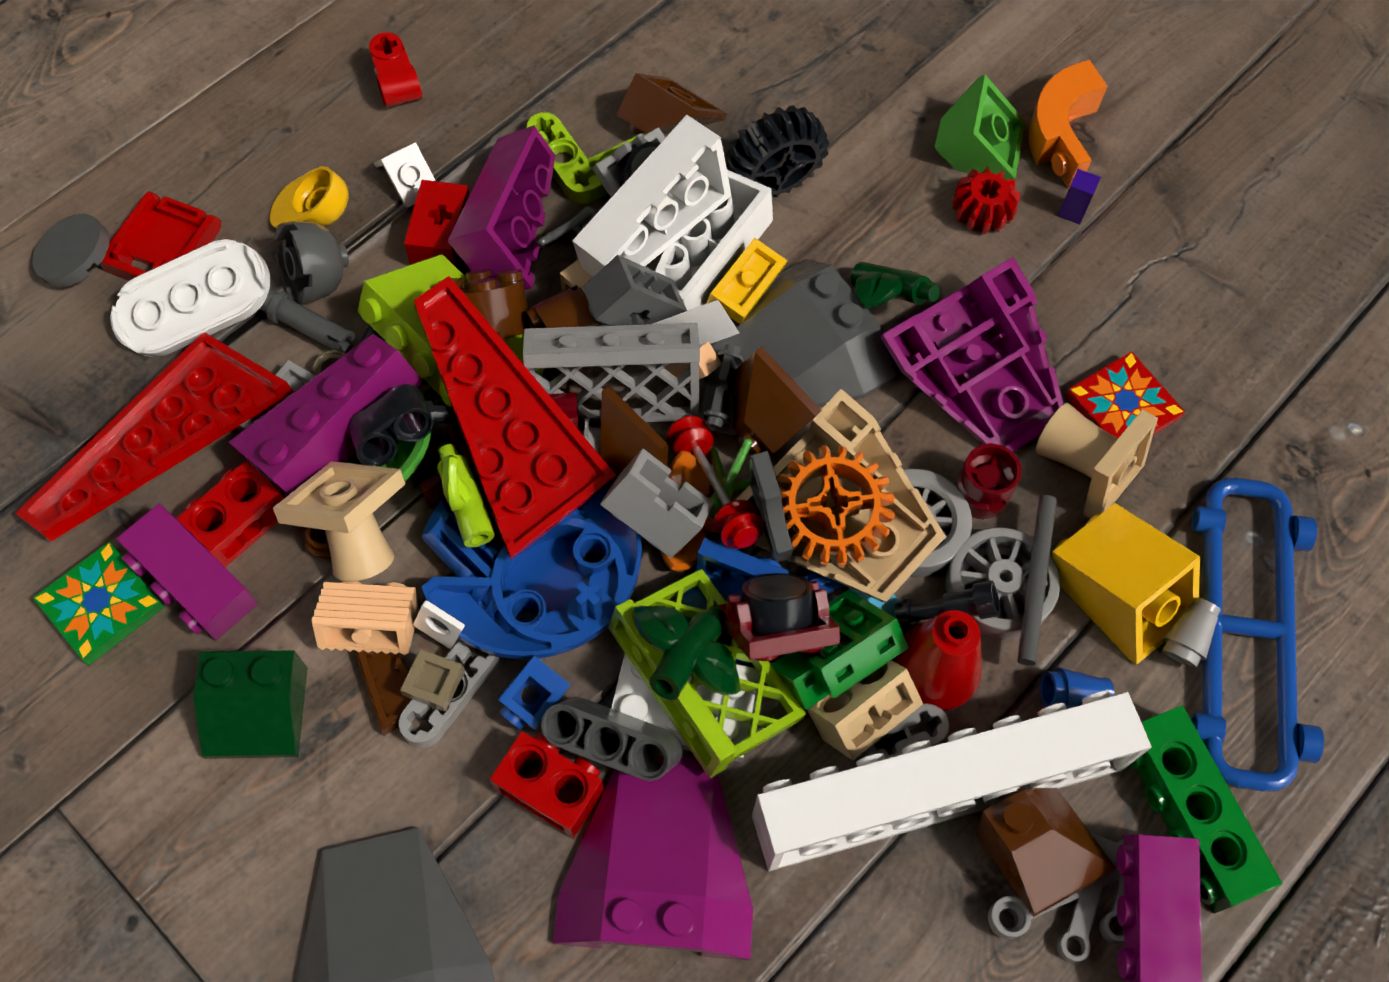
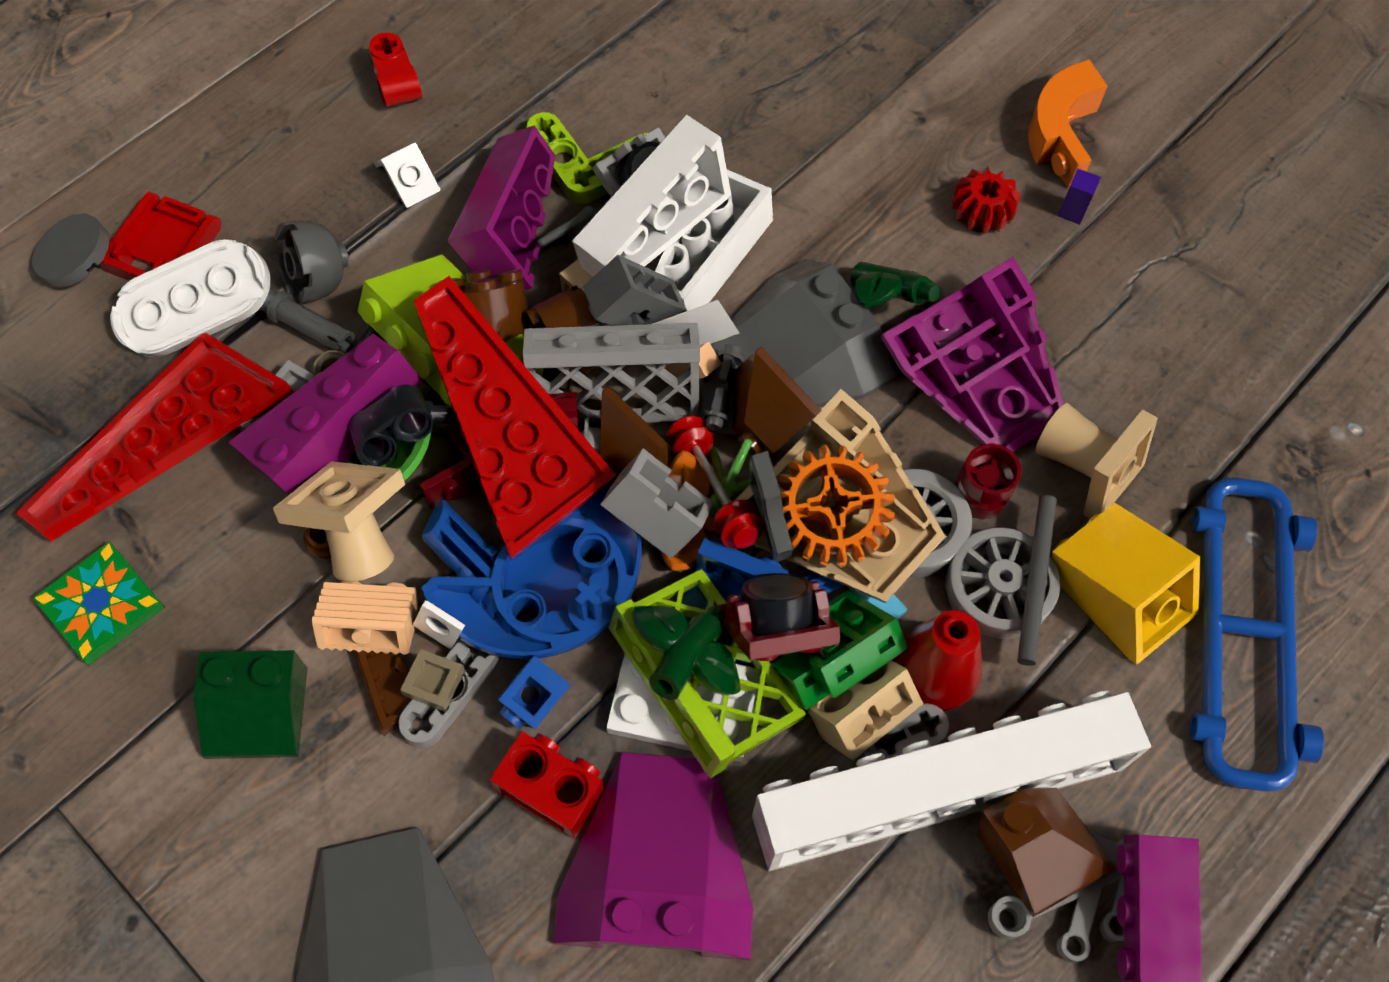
magenta brick [116,503,258,641] -> none
red brick [176,460,284,568] -> none
yellow cap [270,166,349,229] -> none
red brick [404,180,470,269] -> none
lime plant [437,444,495,548] -> none
dark grey beam [541,697,683,781] -> none
reddish brown slope [617,73,727,135] -> none
yellow panel [706,238,788,324] -> none
black gear [725,105,830,198] -> none
black piece [895,580,1001,629] -> none
bright green slope [935,74,1026,180] -> none
blue cone [1040,667,1114,709] -> none
tile [1065,351,1185,438] -> none
green brick [1129,705,1283,914] -> none
light grey cone [1162,597,1221,668] -> none

